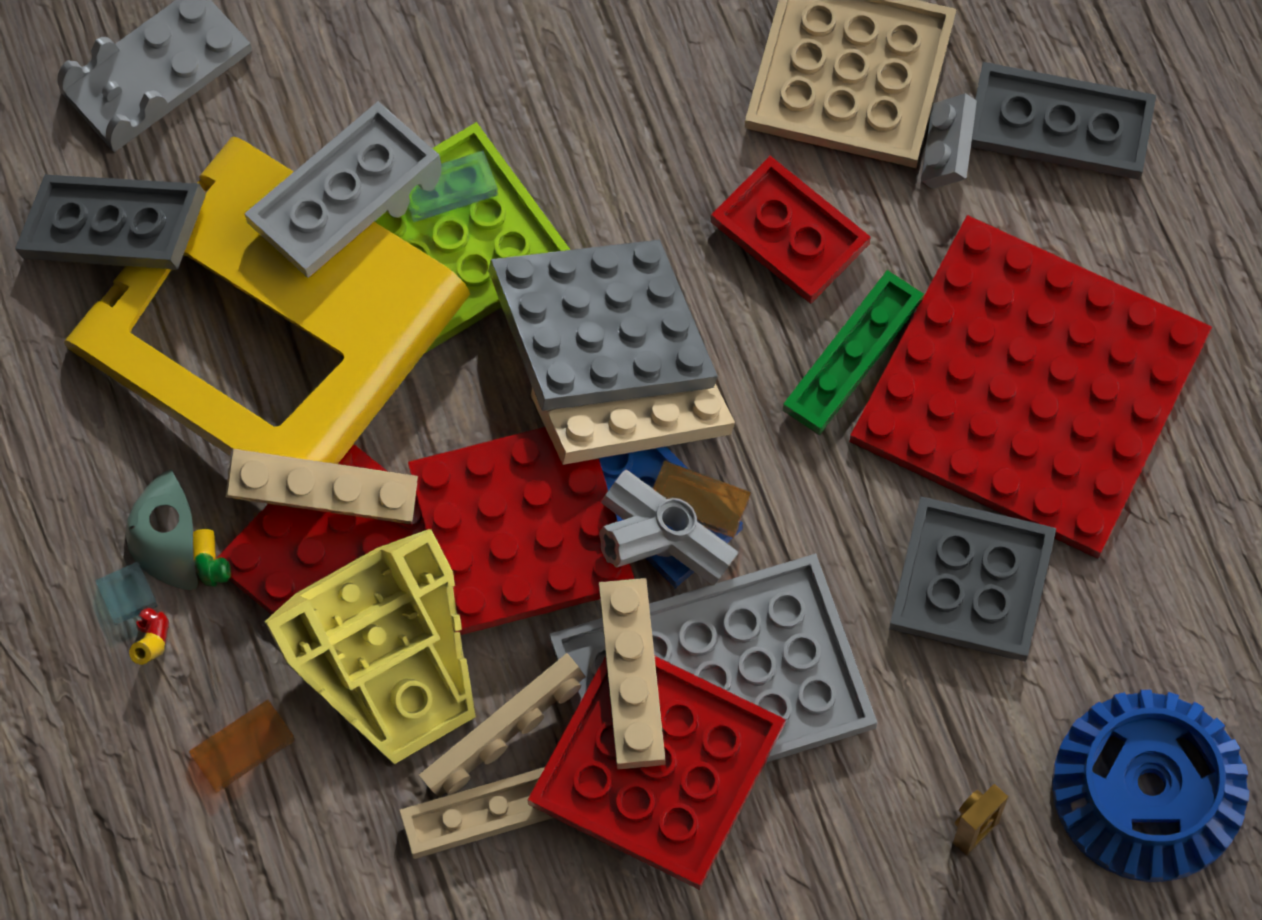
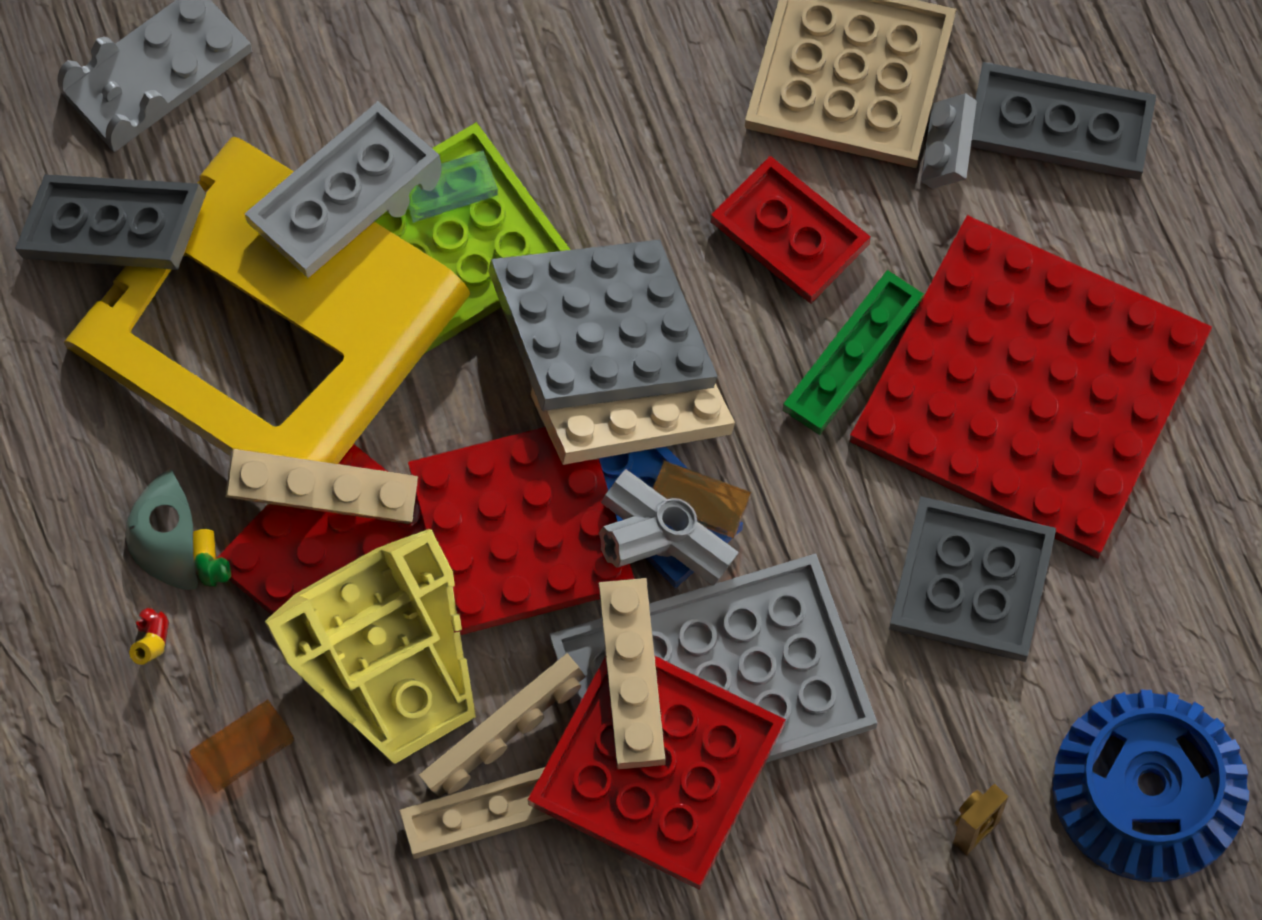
clear light blue tile [95,562,158,625] -> none

